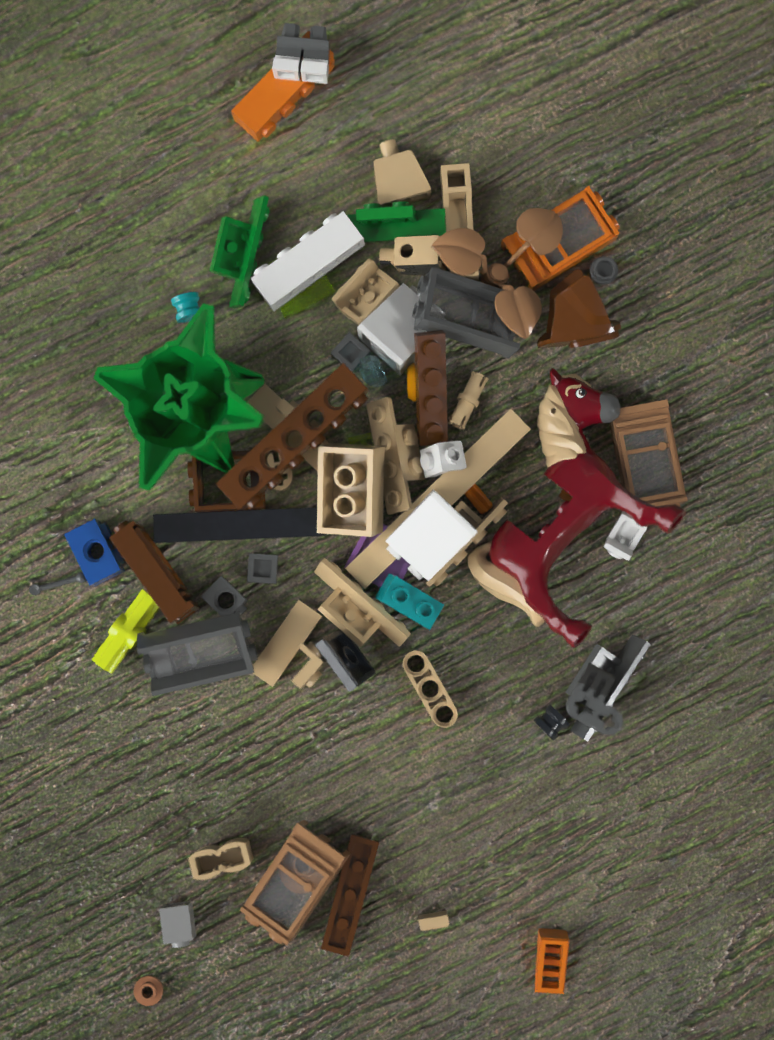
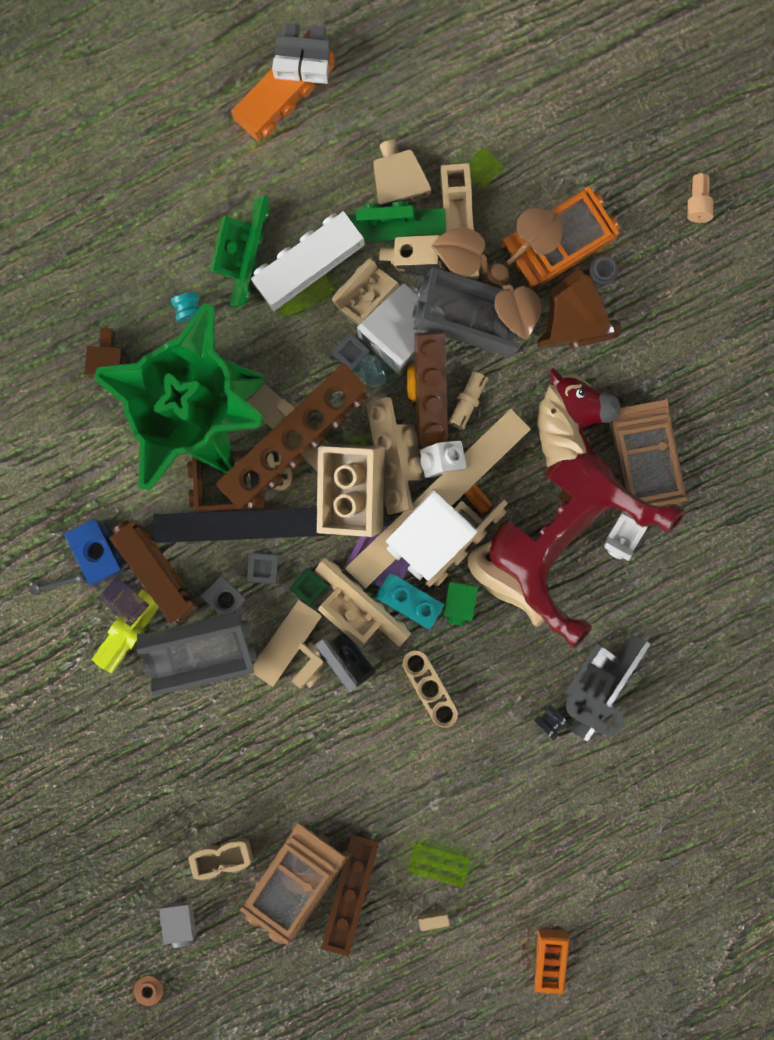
none -> reddish brown brick [85,327,130,379]
none -> slope [98,576,149,627]
none -> dark green tile [289,567,329,608]
none -> clear neon green tile [407,842,471,888]
none -> green brick [443,582,478,626]
none -> clear neon green tile [468,147,503,188]
none -> light nougat piece [687,173,714,223]

